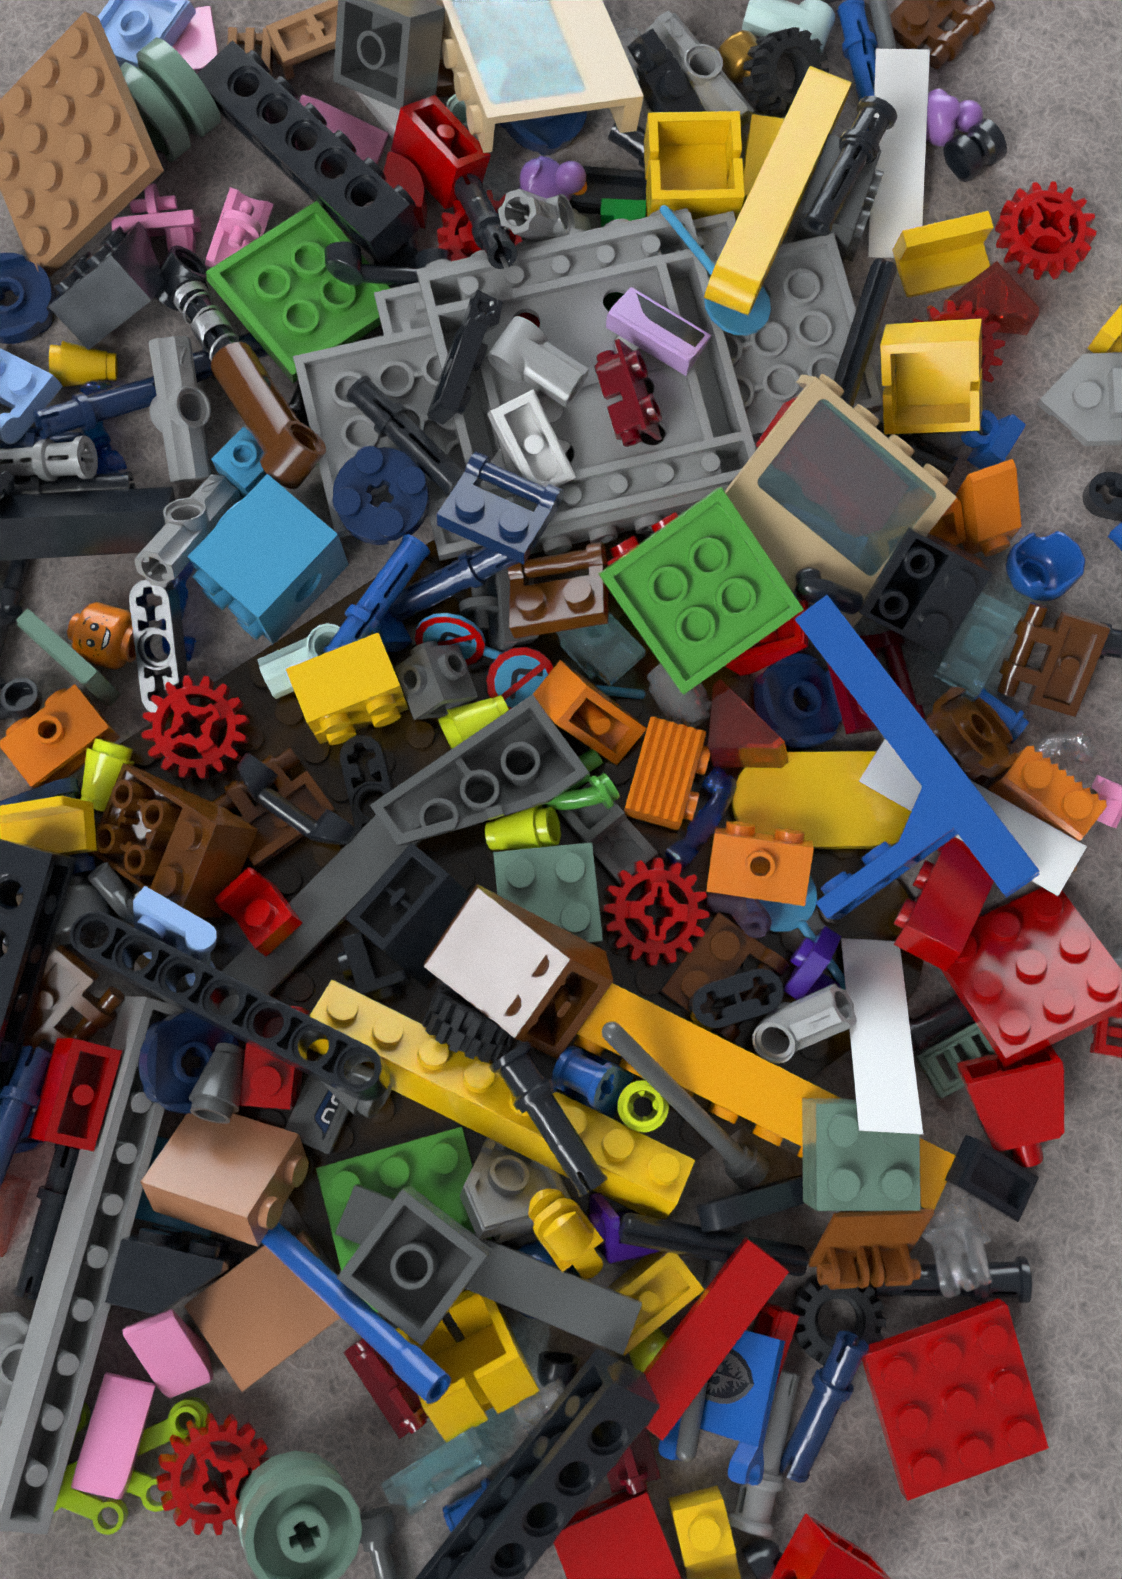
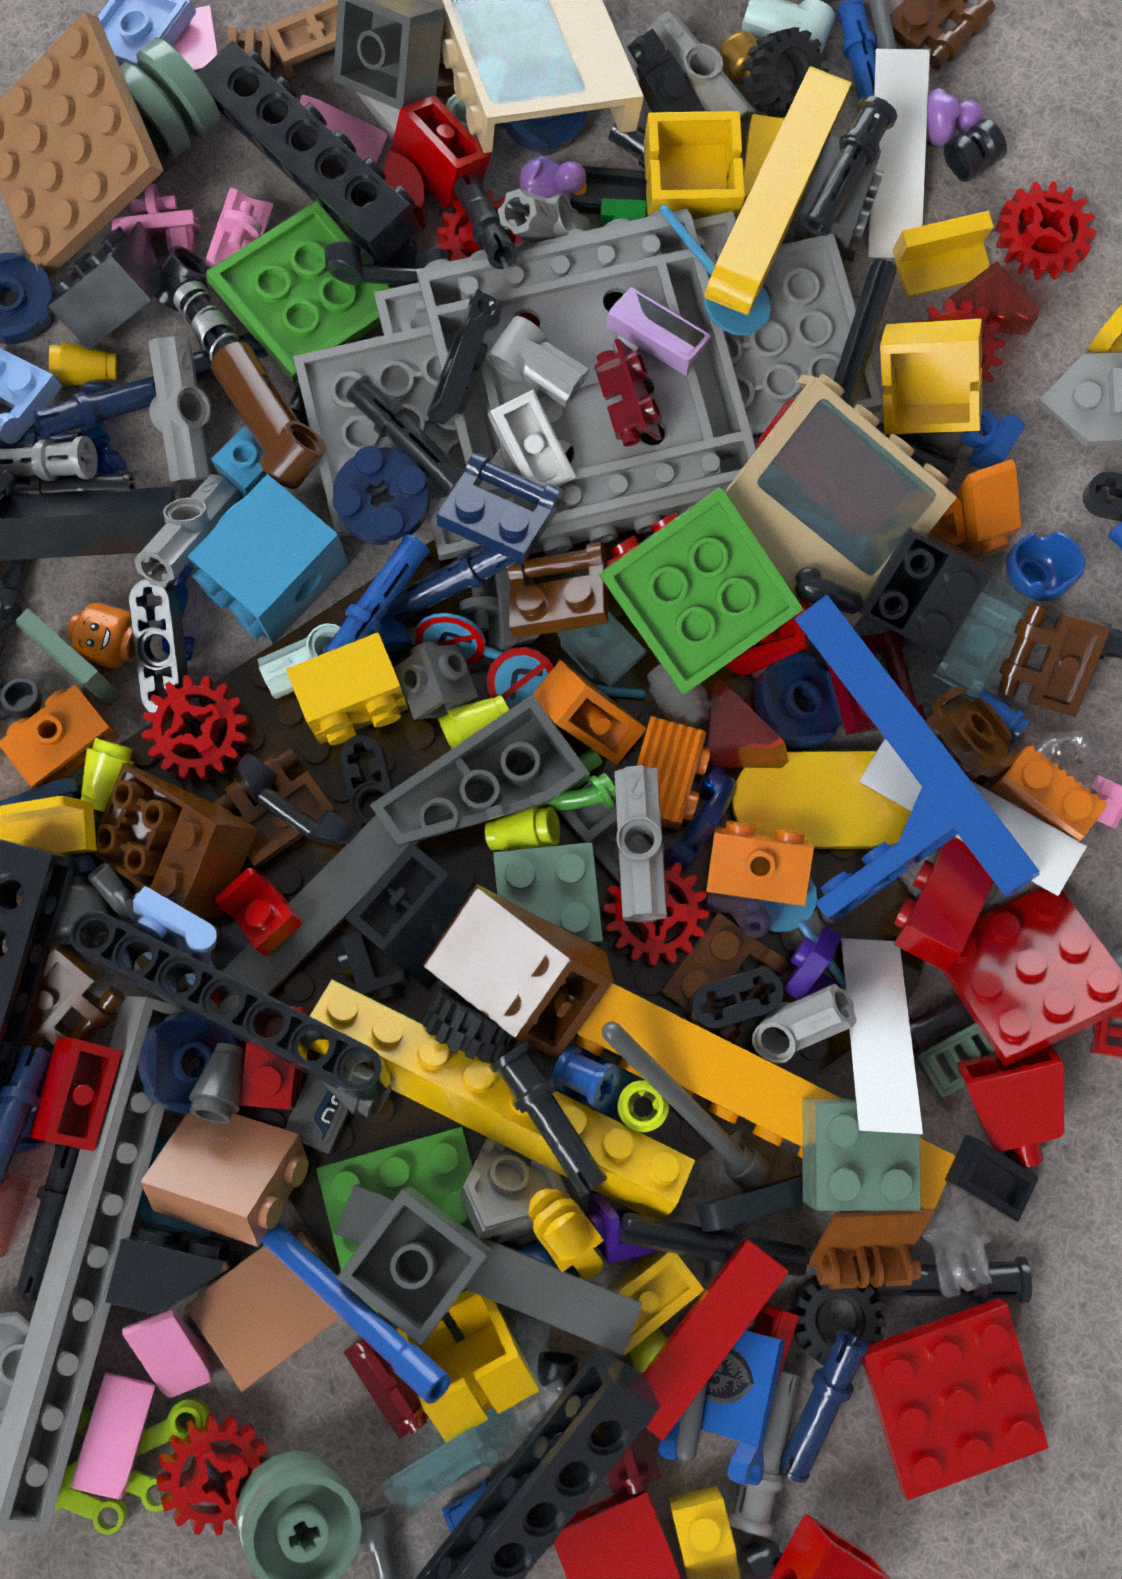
none -> light grey piece [614,765,667,922]

